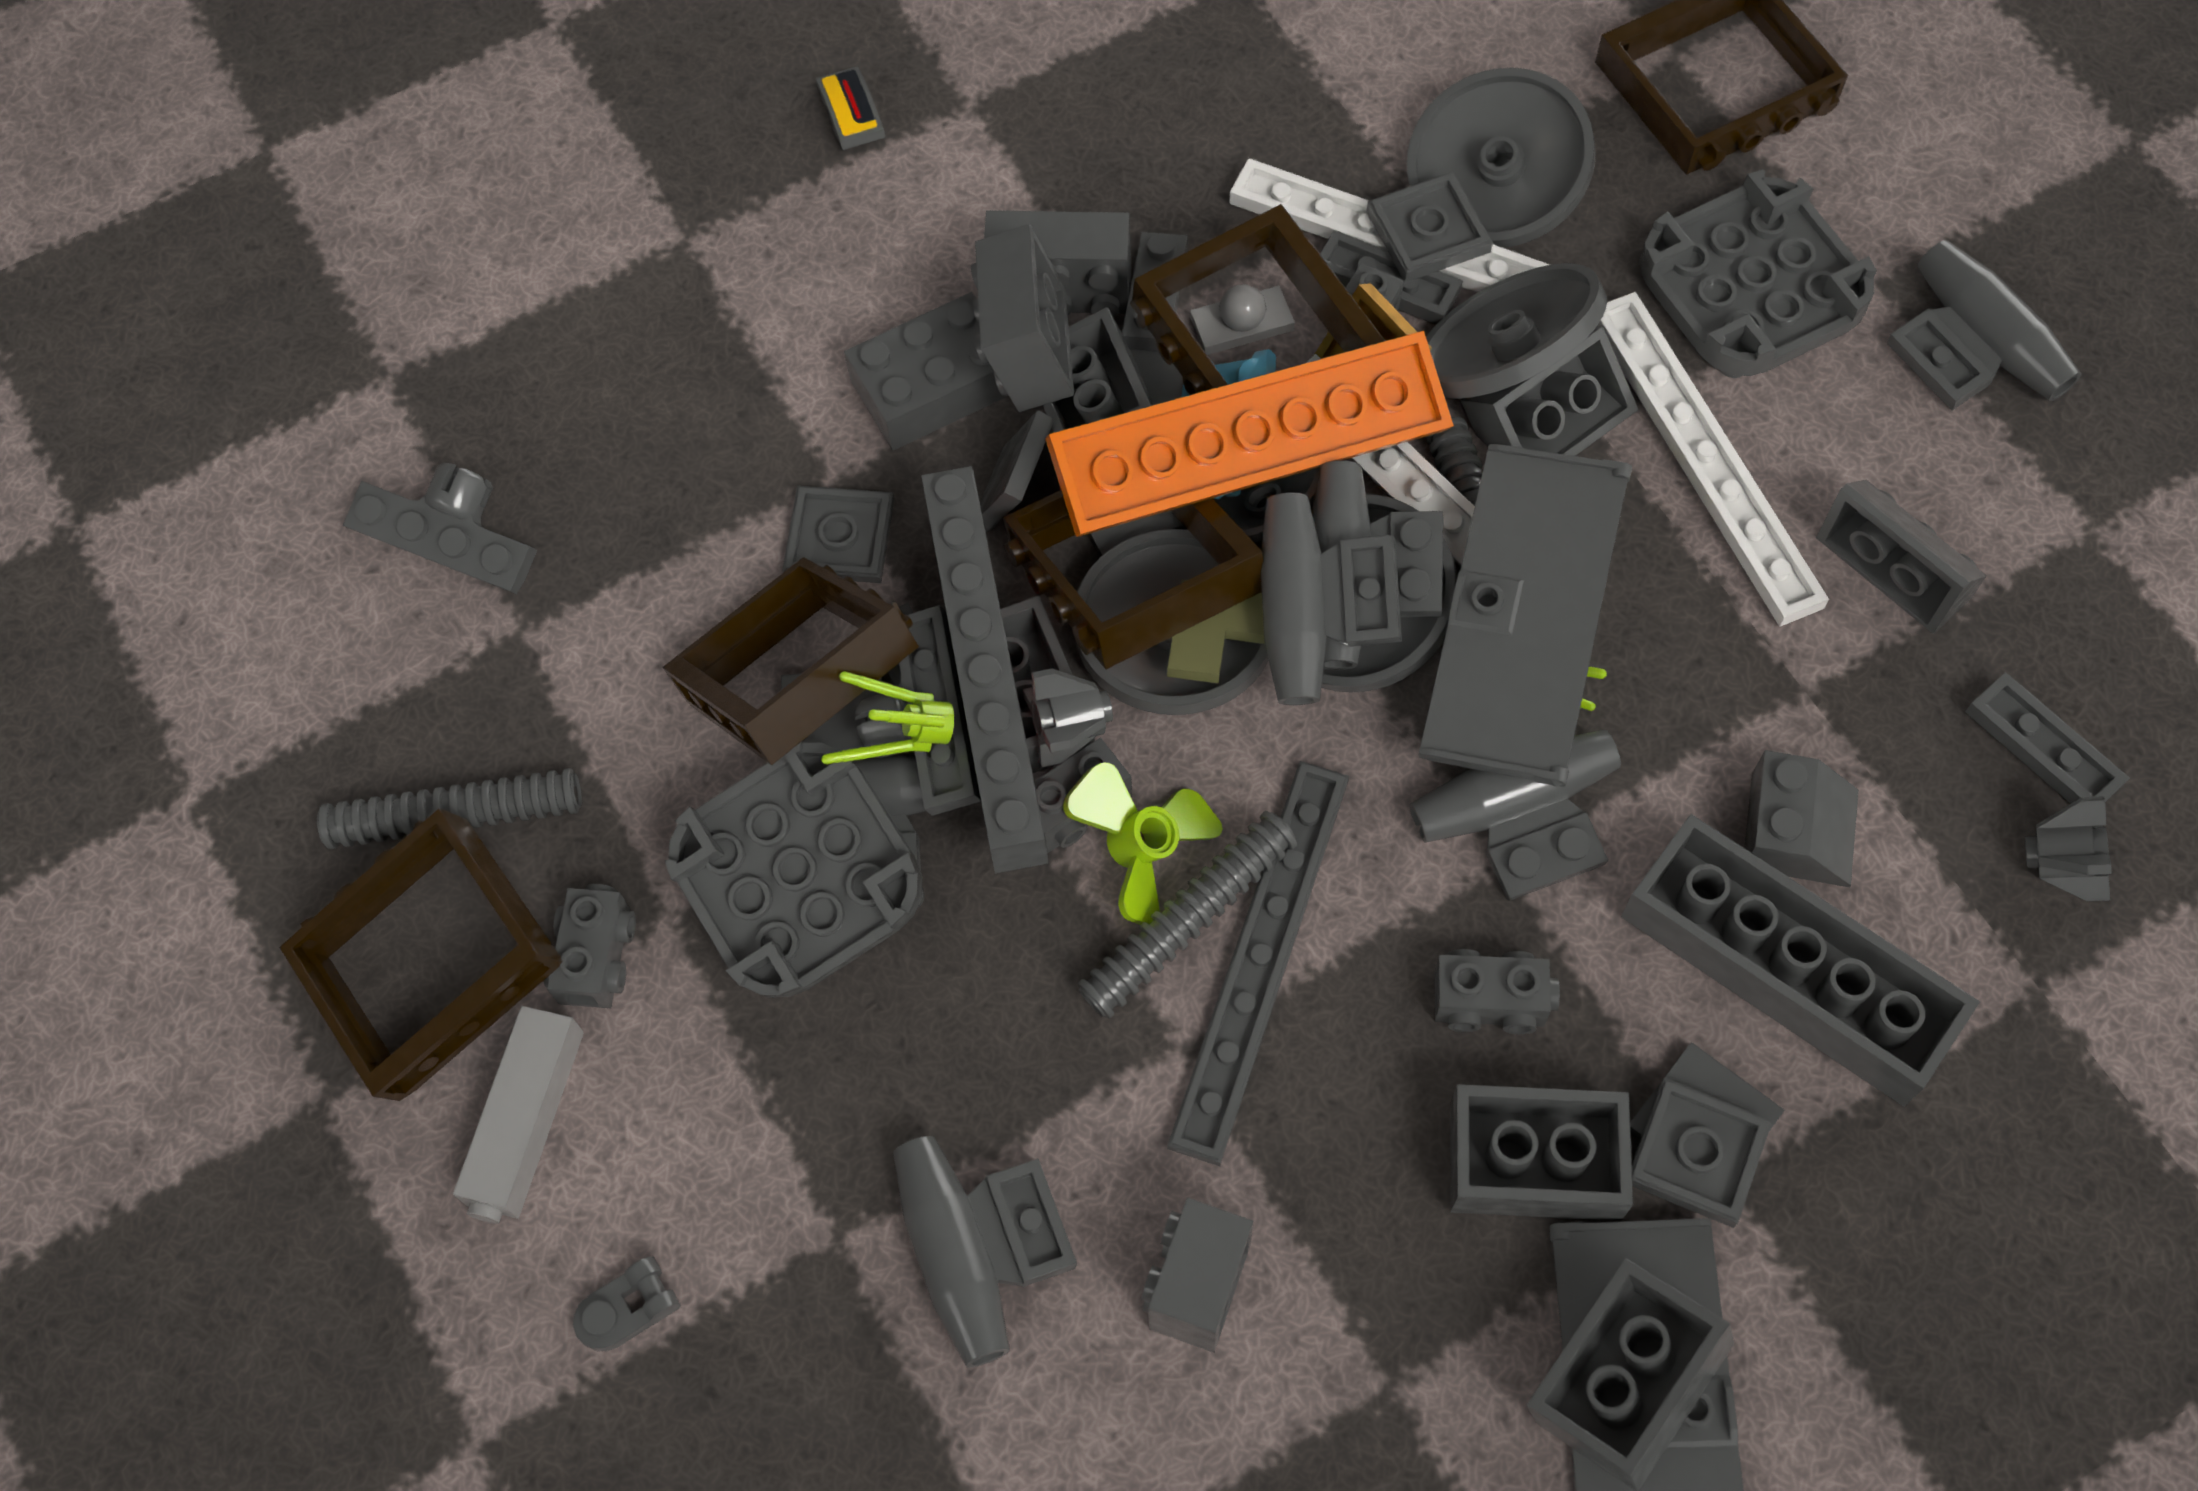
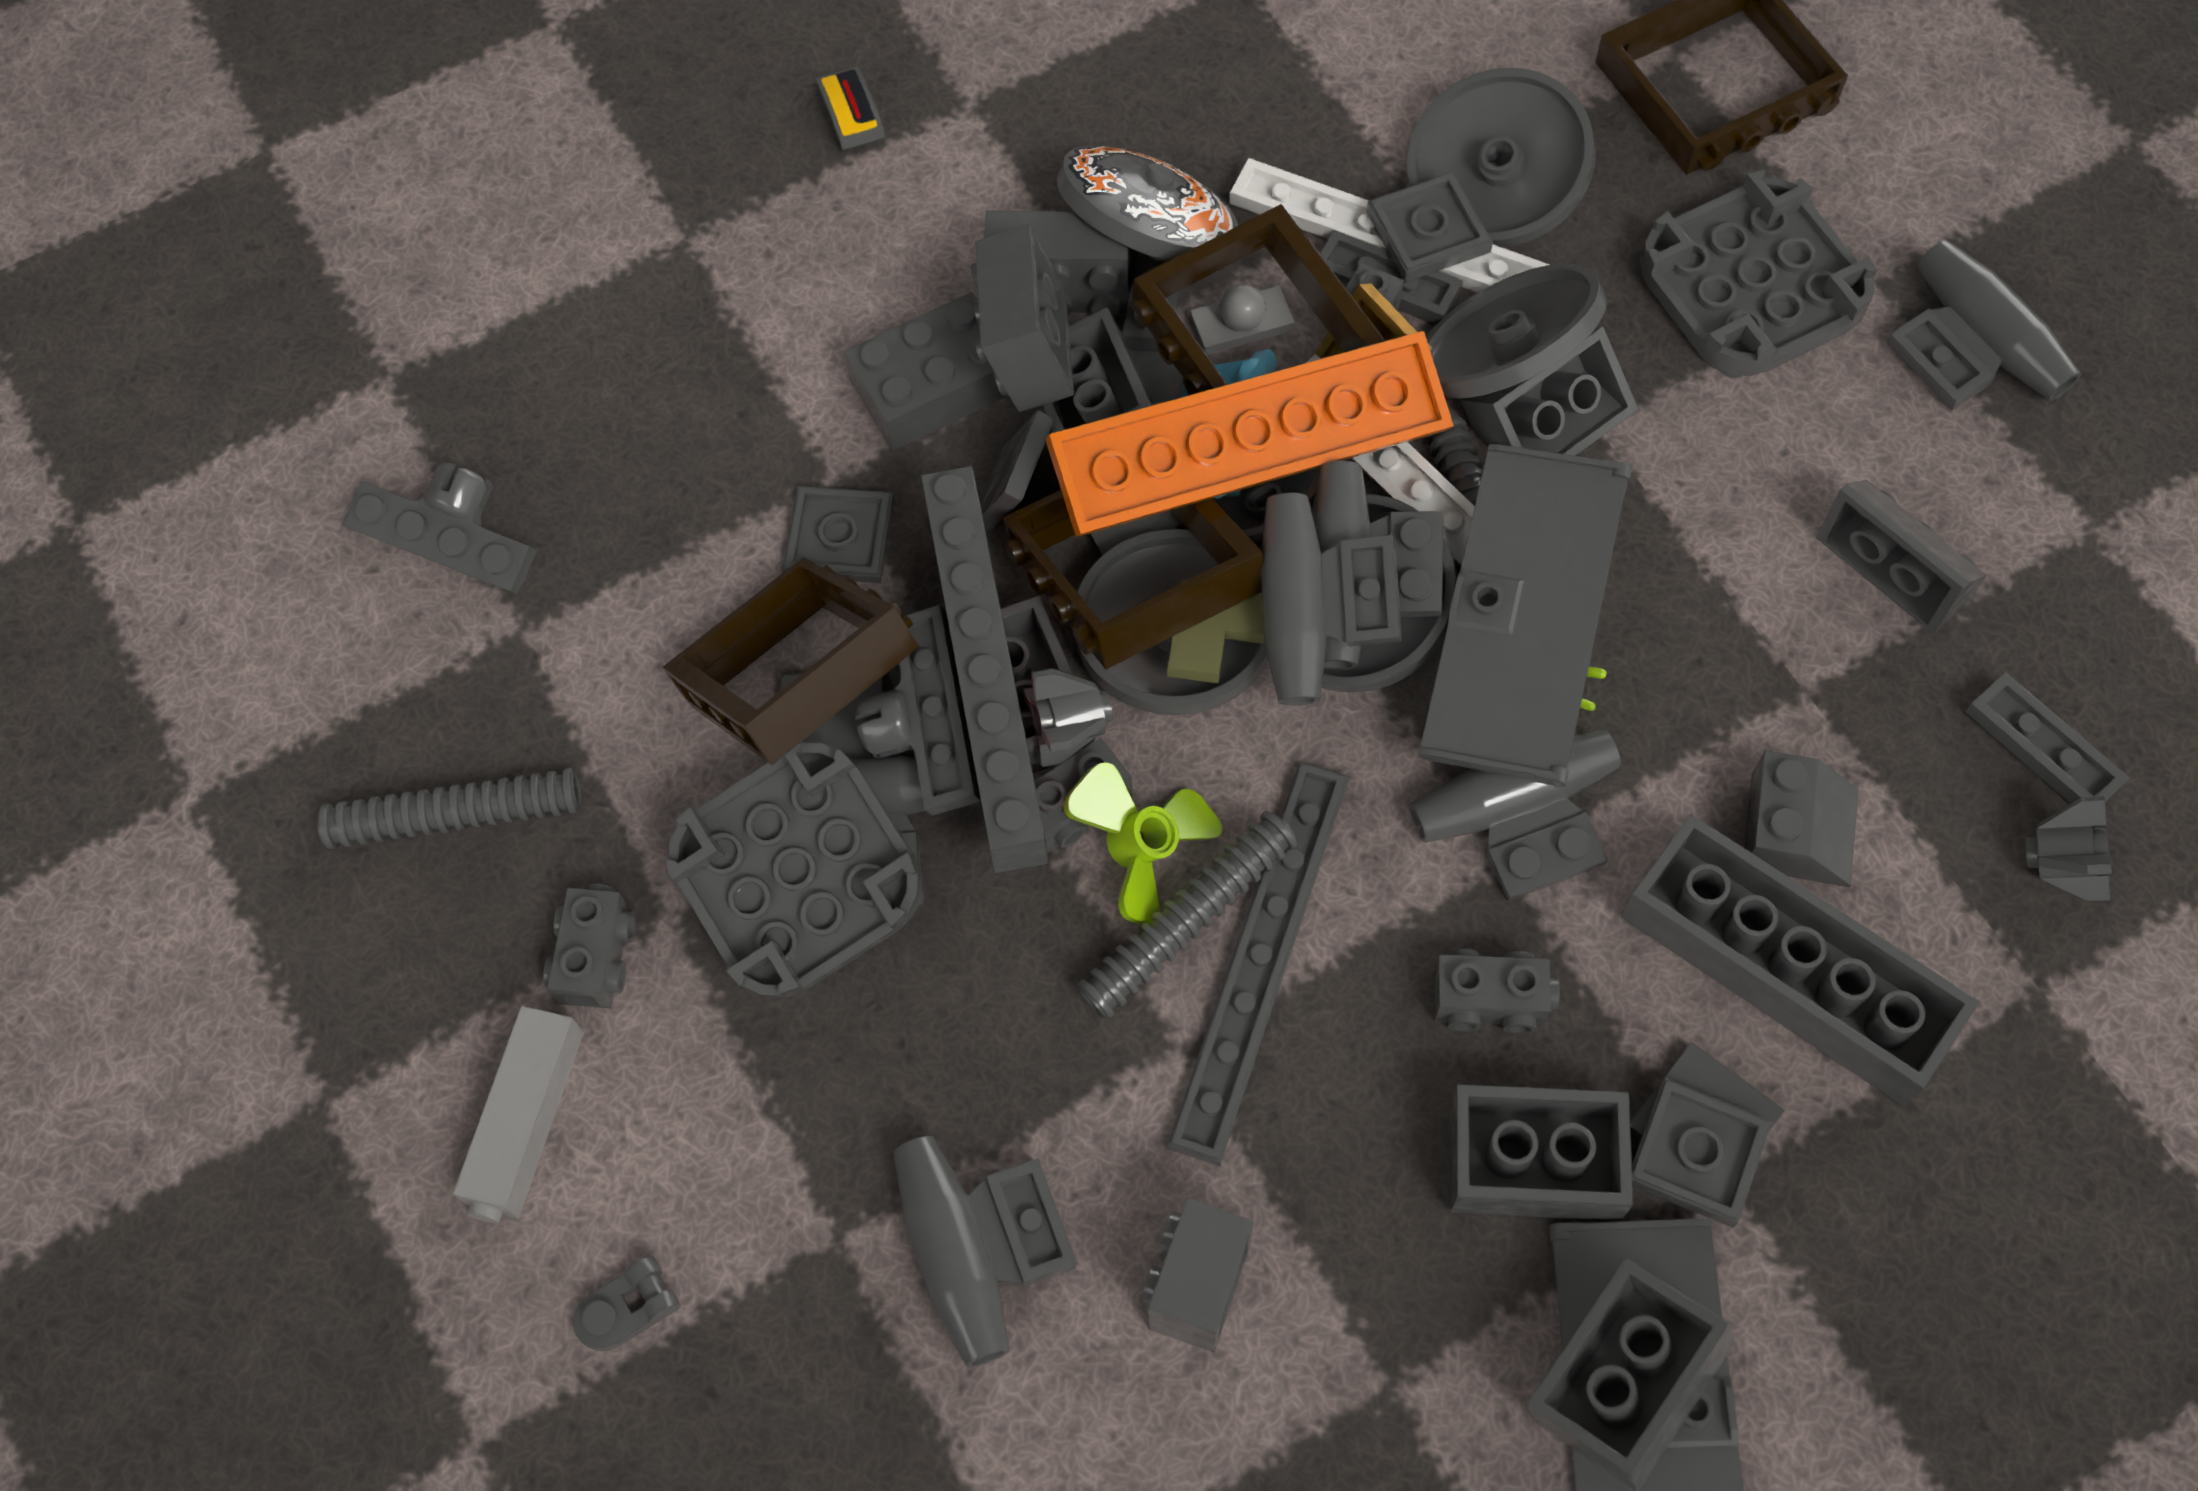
dark brown window [279,808,563,1101] -> none
lime plant [821,671,954,764] -> none
white plate [1597,292,1829,627] -> none
none -> dish [1057,145,1238,261]

